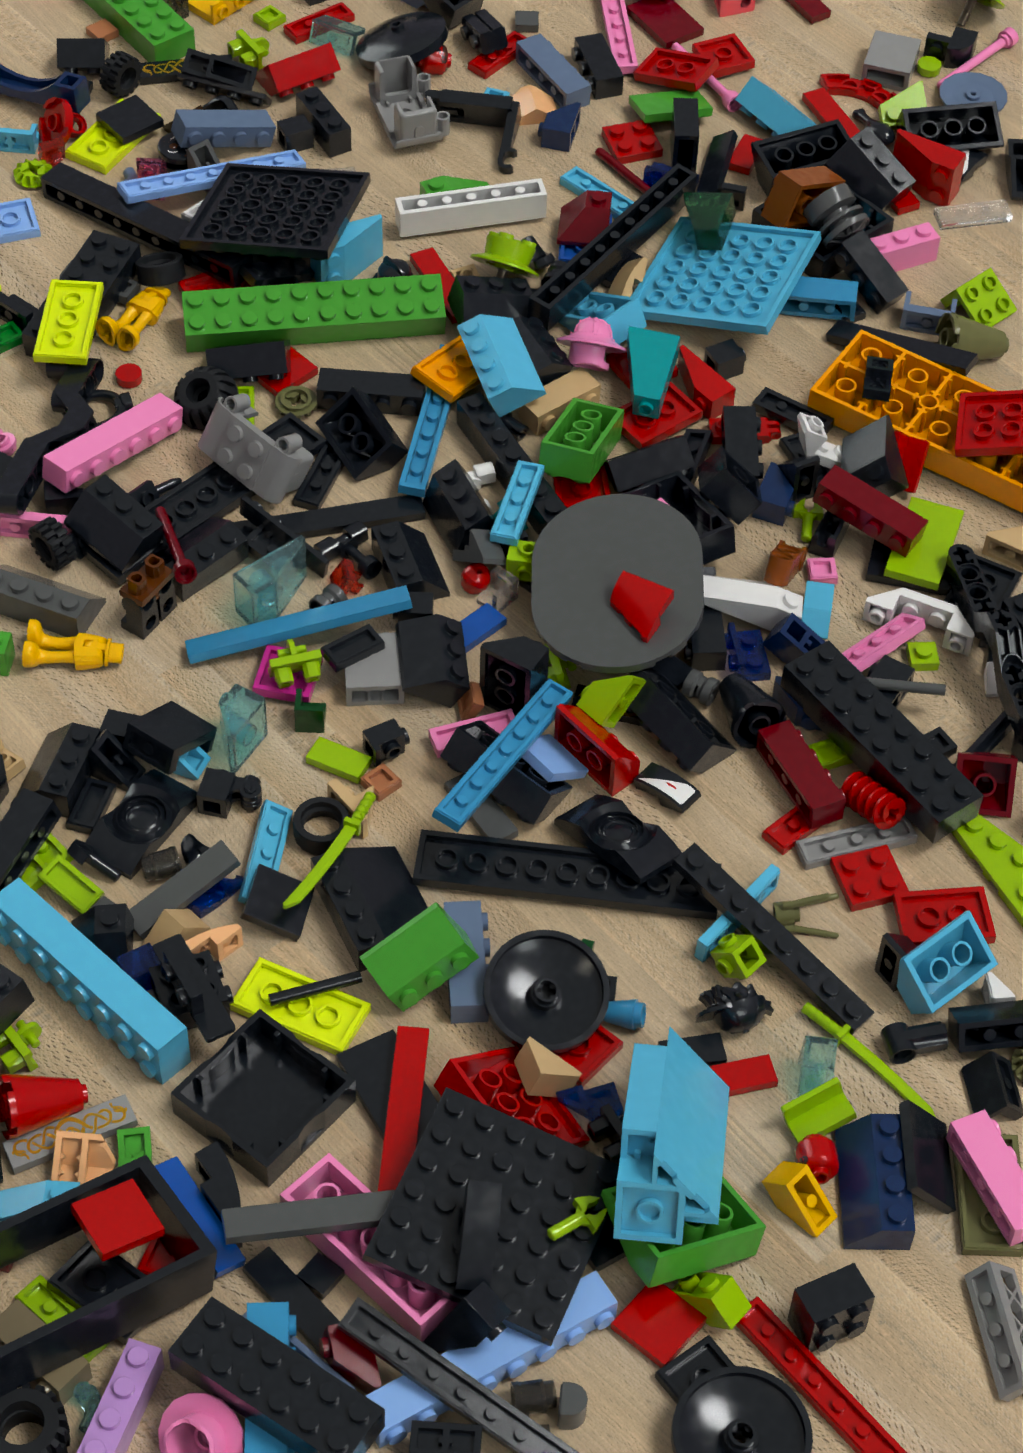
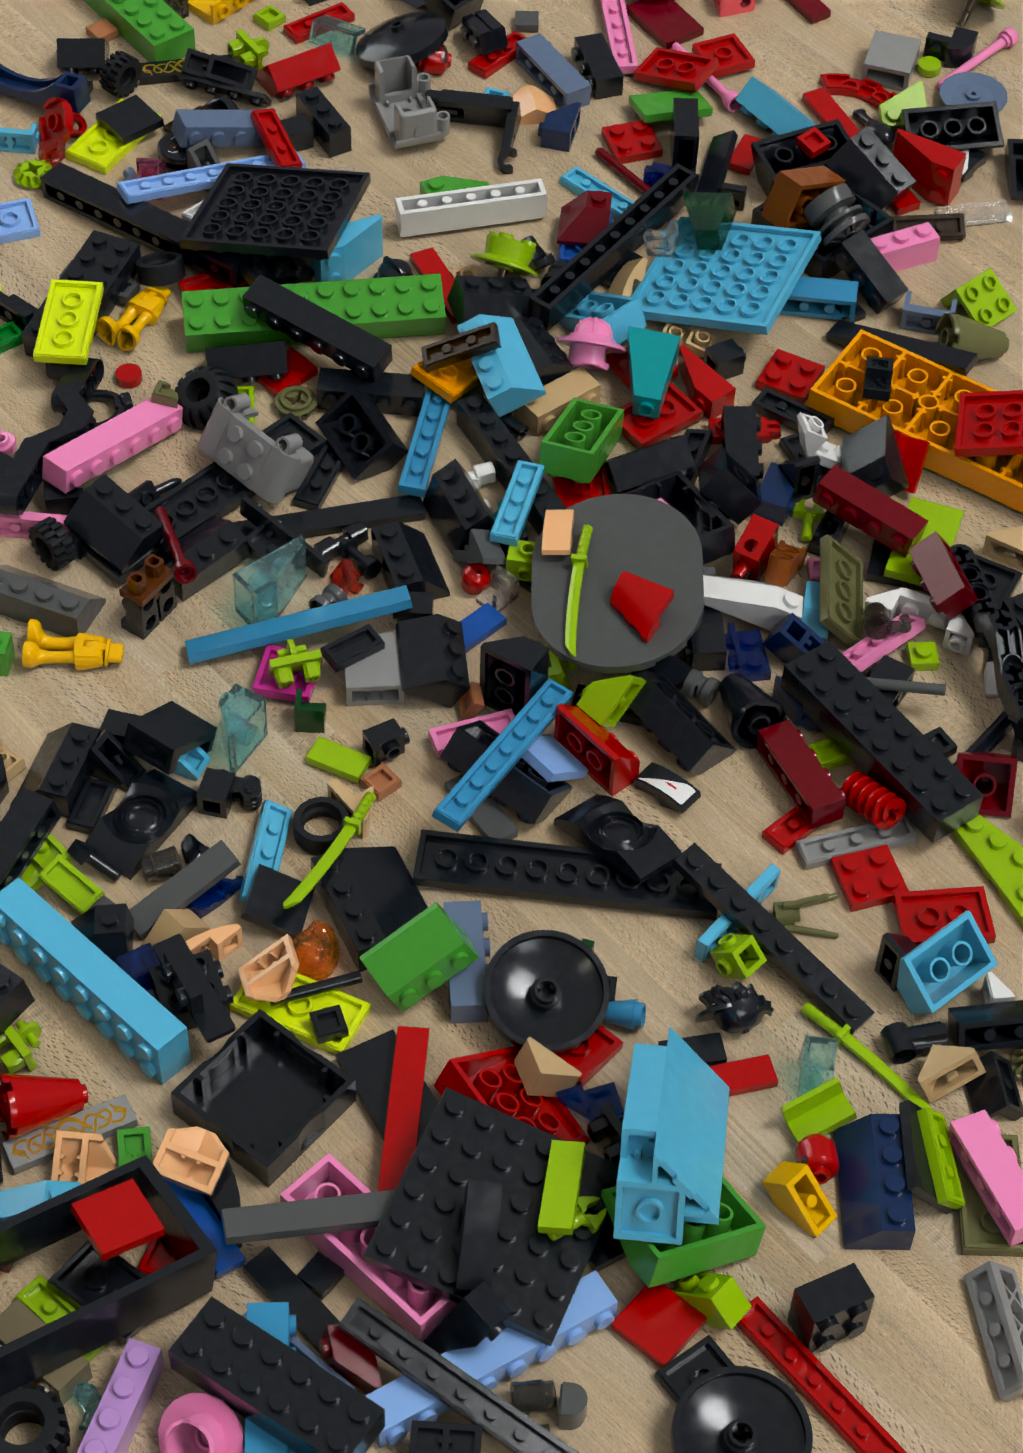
none -> olive tile [151,380,179,408]
none -> light nougat slope [153,1126,230,1196]
none -> light nougat slope [238,934,300,1003]
none -> black brick [242,274,393,382]
none -> red tile [250,108,303,168]
none -> clear orange hair [293,920,340,981]
none -> black tile [309,1005,349,1044]
none -> dark brown tile [421,322,501,373]
none -> lime tile [537,1140,586,1235]
none -> light nougat slope [542,509,574,555]
none -> lime sword [565,525,593,657]
none -> clear panel [643,219,680,257]
none -> tan slope [662,322,716,357]
none -> red torso [730,514,779,581]
none -> red plate [756,349,825,404]
none -> red plate [795,127,831,159]
none -> olive tile [820,534,863,647]
none -> clear smoke piece [863,602,912,640]
none -> dark brown tile [891,213,966,241]
none -> brick [908,531,978,620]
none -> tan slope [917,1044,986,1104]
none -> lime tile [917,1107,965,1210]

